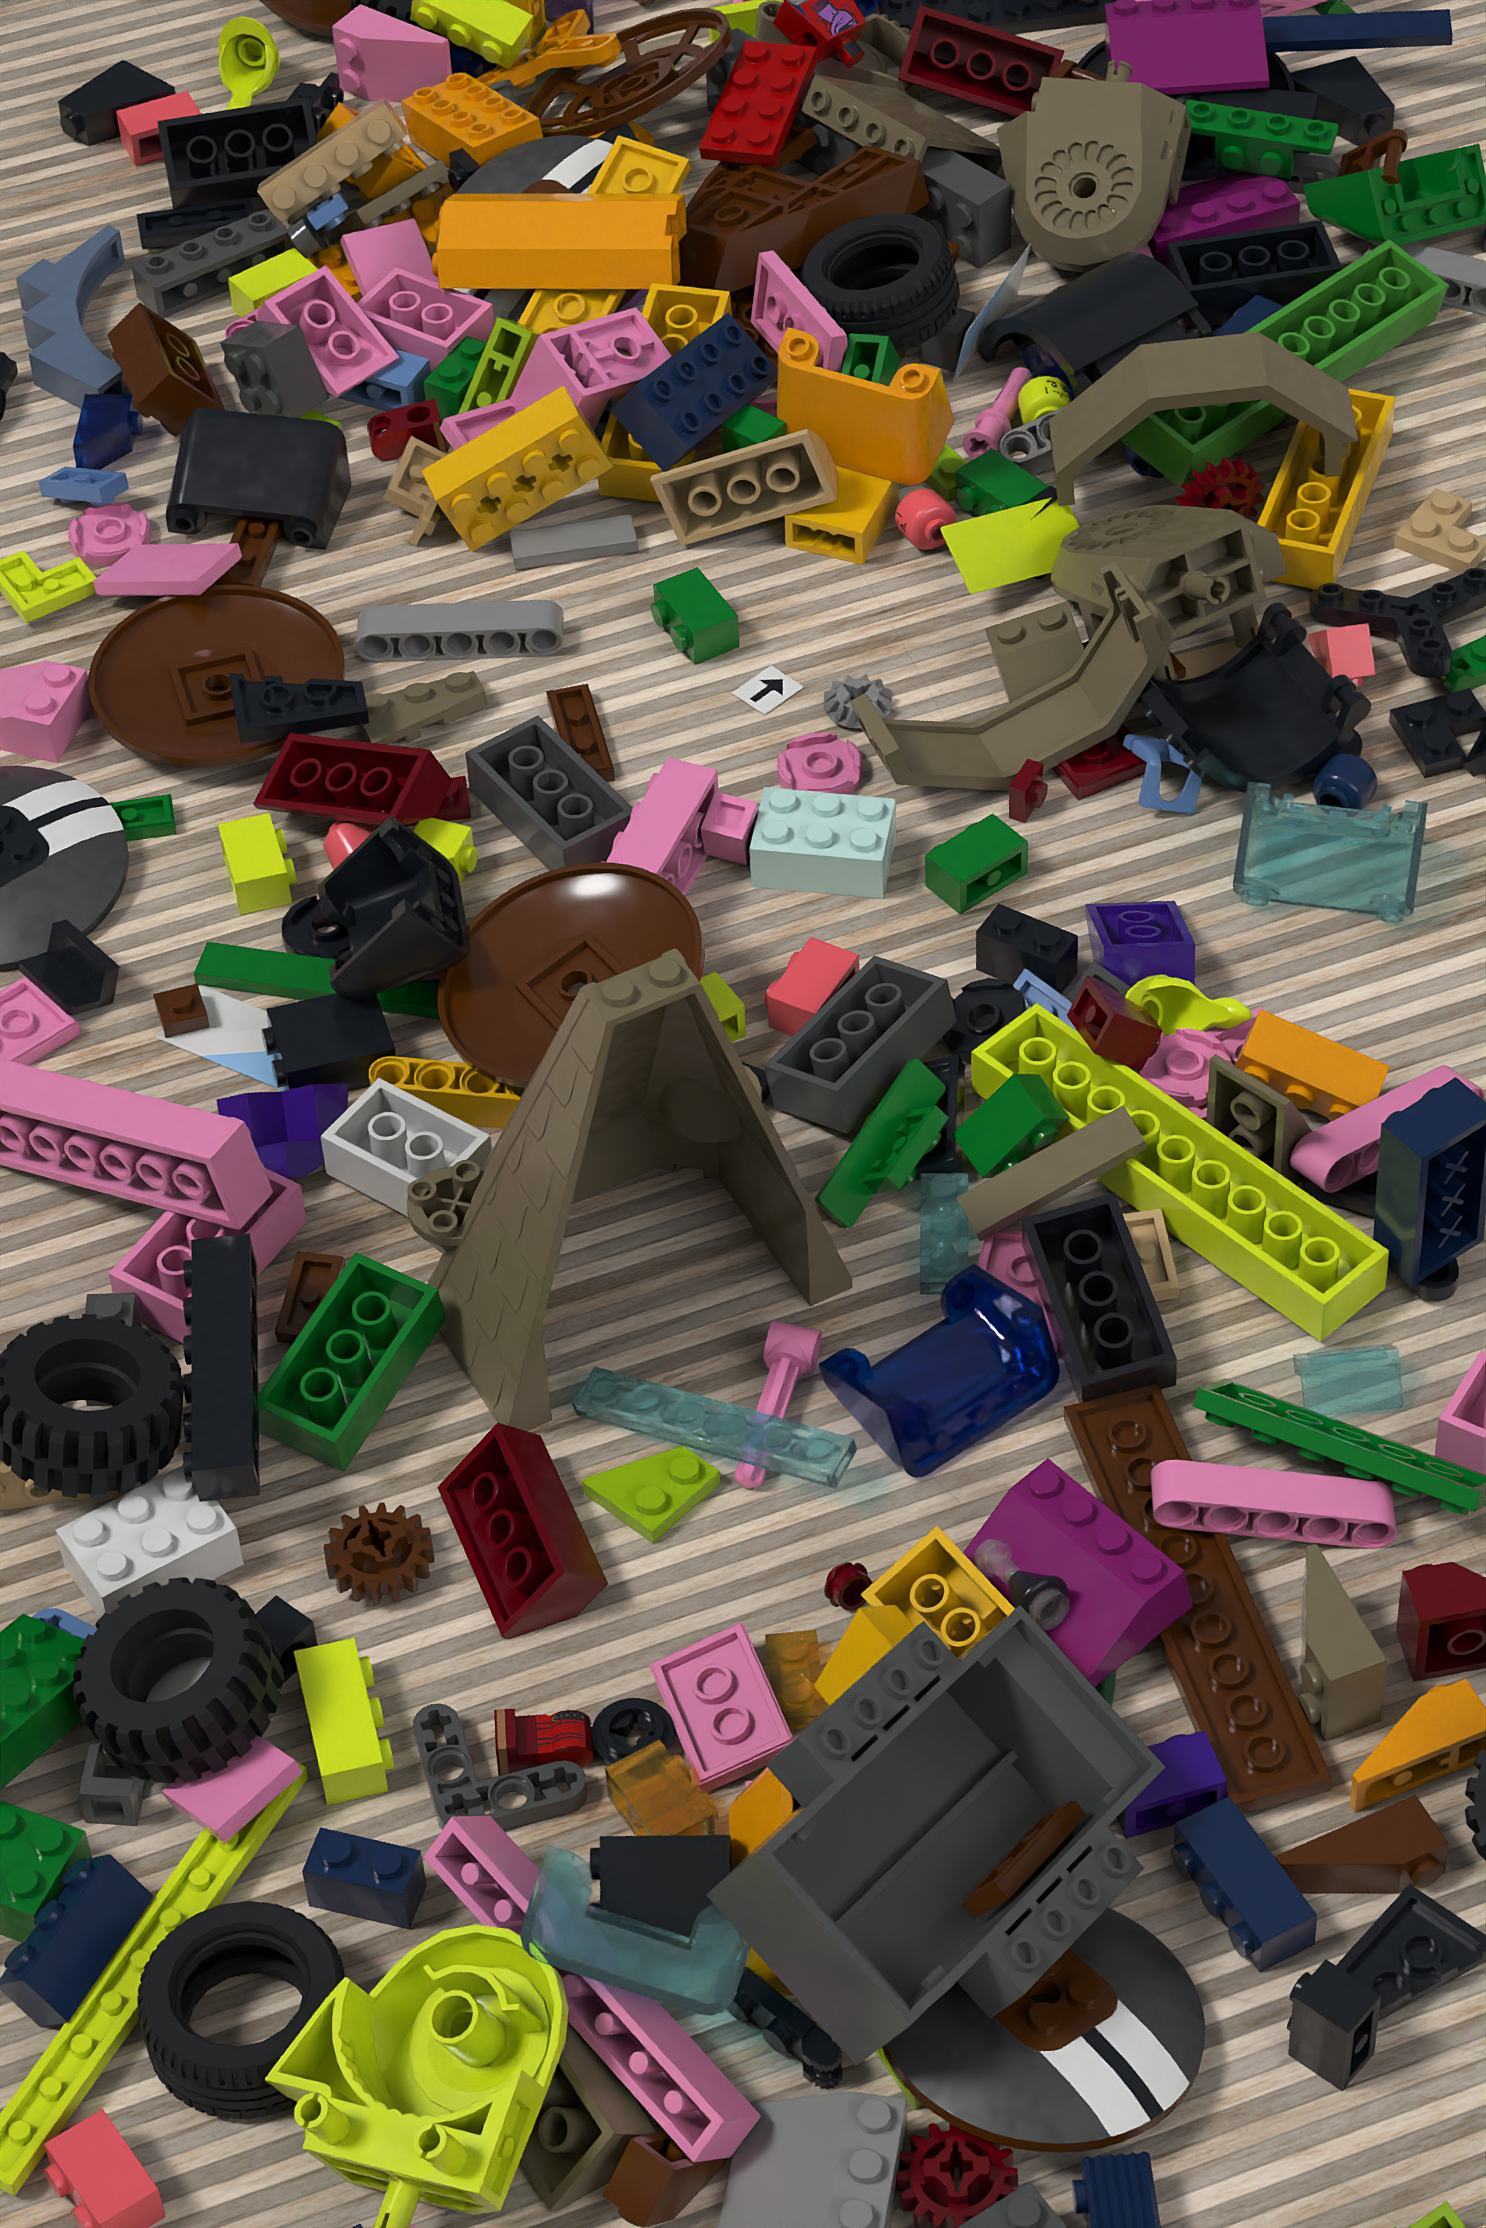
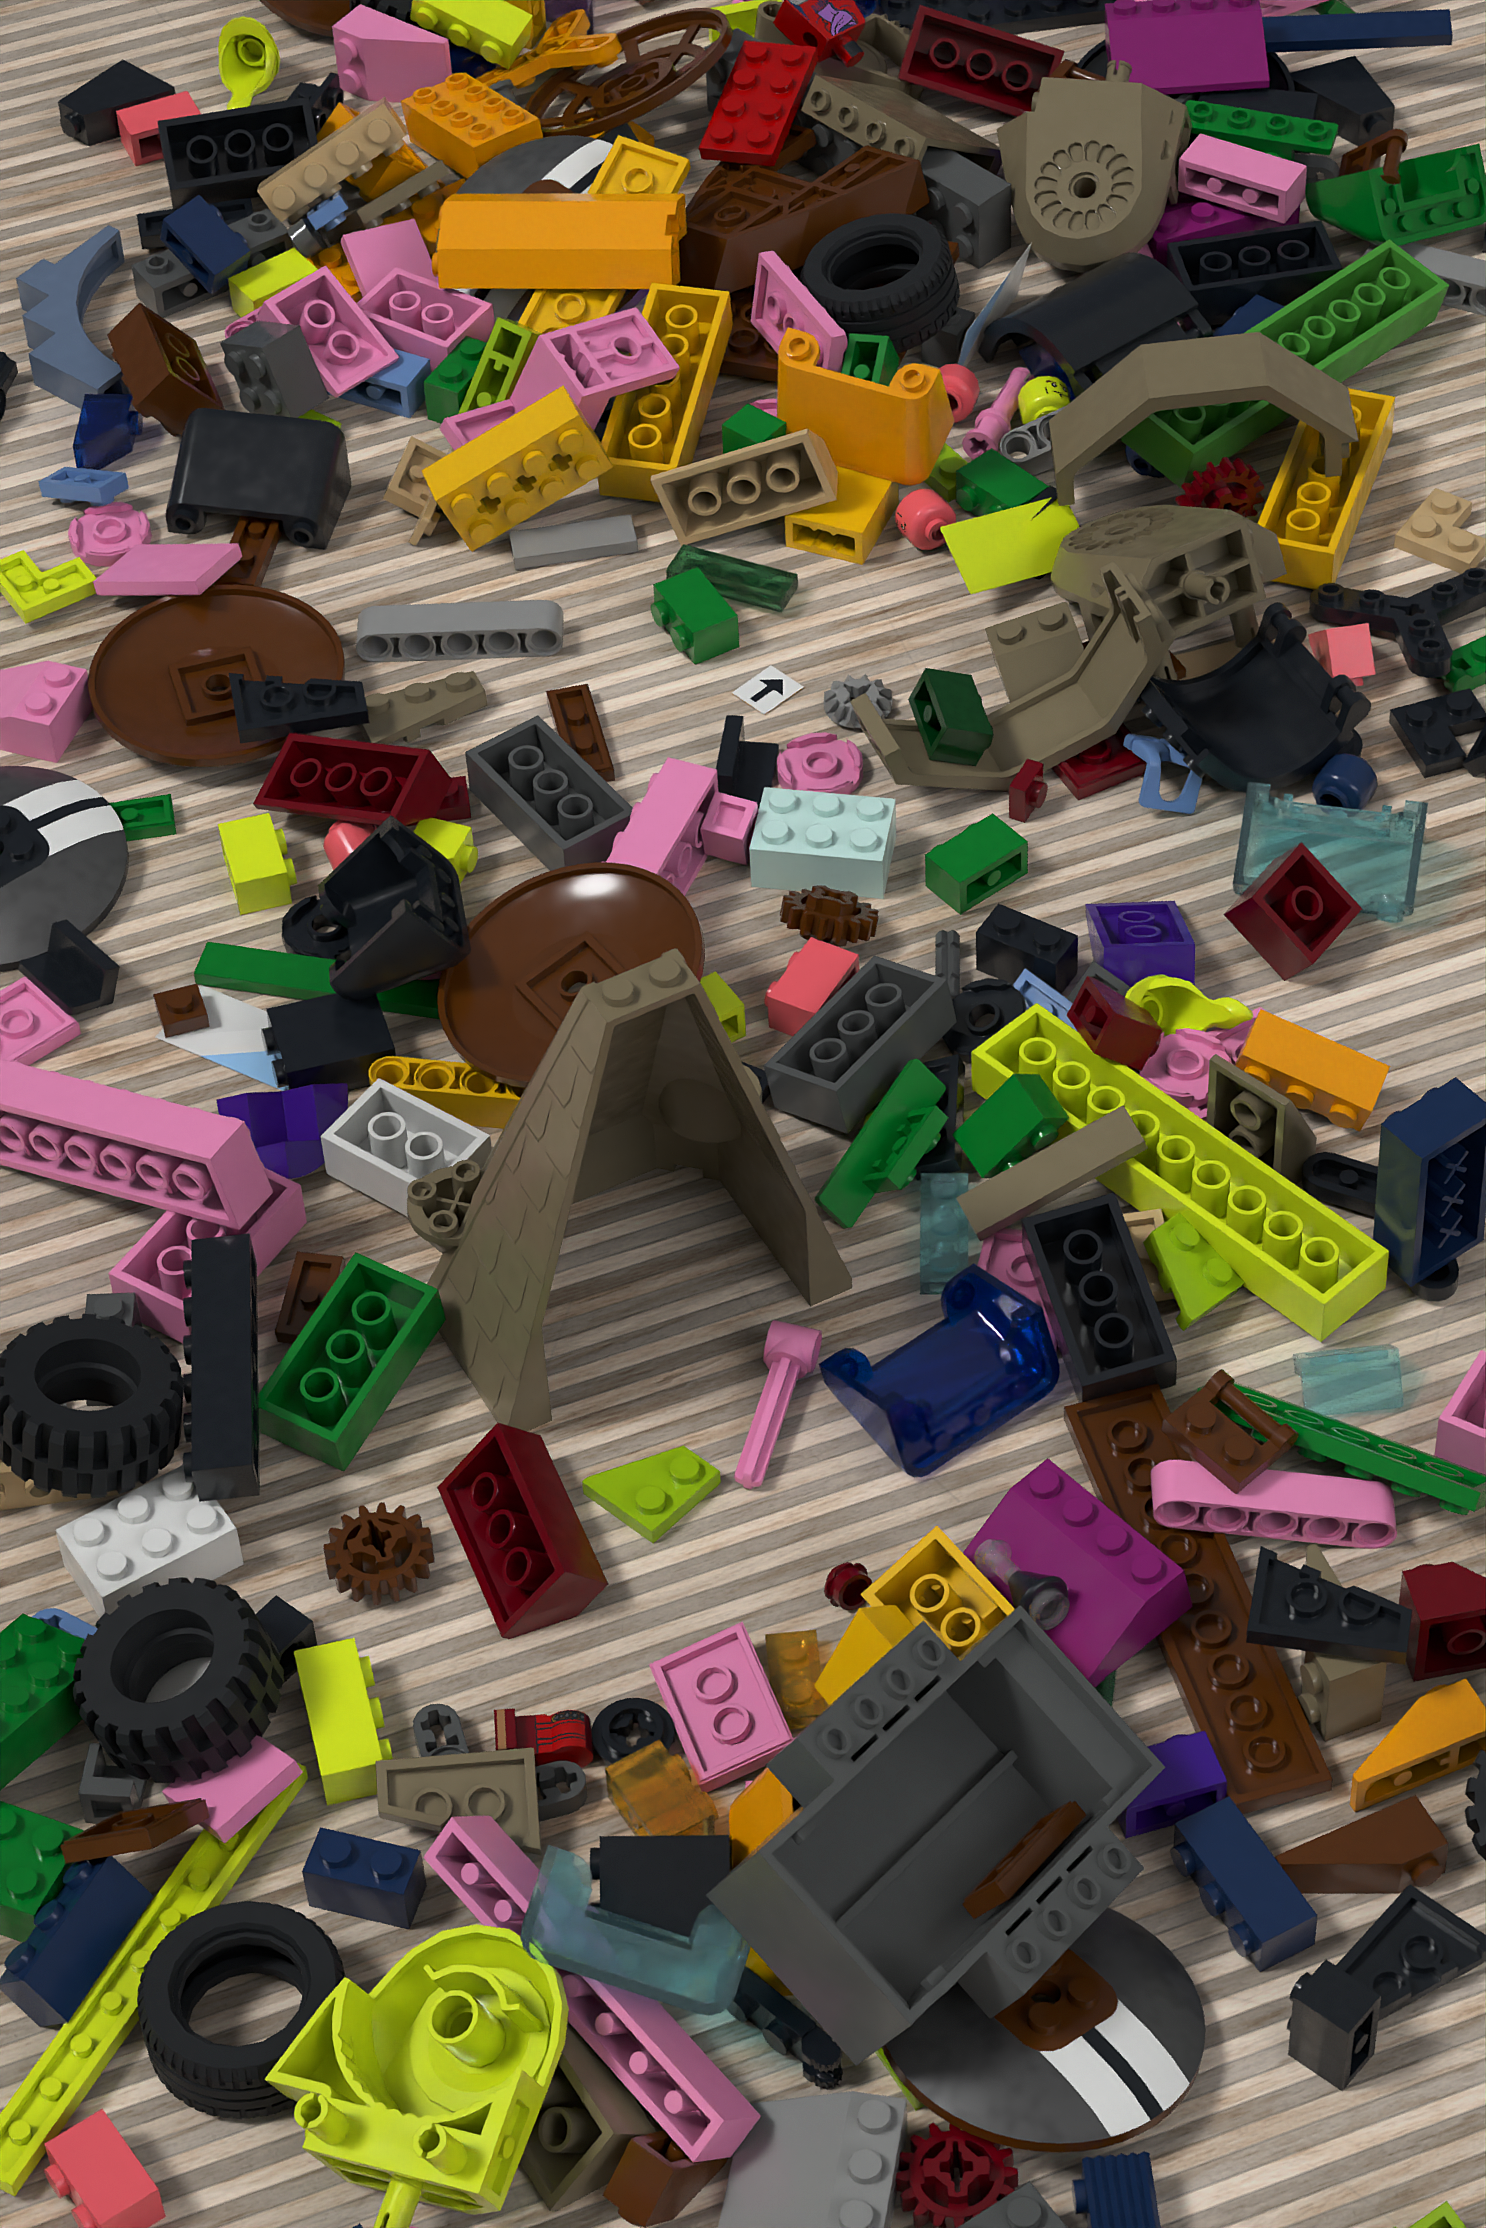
dark red leg [367,399,448,461] -> none
black plate [447,148,481,192] -> none
clear light blue plate [572,1366,857,1489] -> none
dark blue brick [610,313,778,472] -> none
bright pink beam [1290,1065,1485,1193] -> none
none -> reddish brown tile [61,1798,210,1863]
none -> dark blue brick [160,195,251,295]
none -> dark tan wing [376,1747,542,1856]
none -> clear green plate [666,544,798,613]
none -> black panel [716,715,779,809]
none -> reddish brown gear [780,885,879,947]
none -> dark green brick [908,668,994,766]
none -> dark grey axle [935,930,960,999]
none -> coral head [938,364,980,423]
none -> lime wing [1143,1212,1245,1331]
none -> reddish brown plate [1161,1369,1299,1494]
none -> bright pink brick [1178,134,1307,224]
none -> dark red brick [1223,842,1362,981]
none -> black wing [1246,1546,1412,1665]

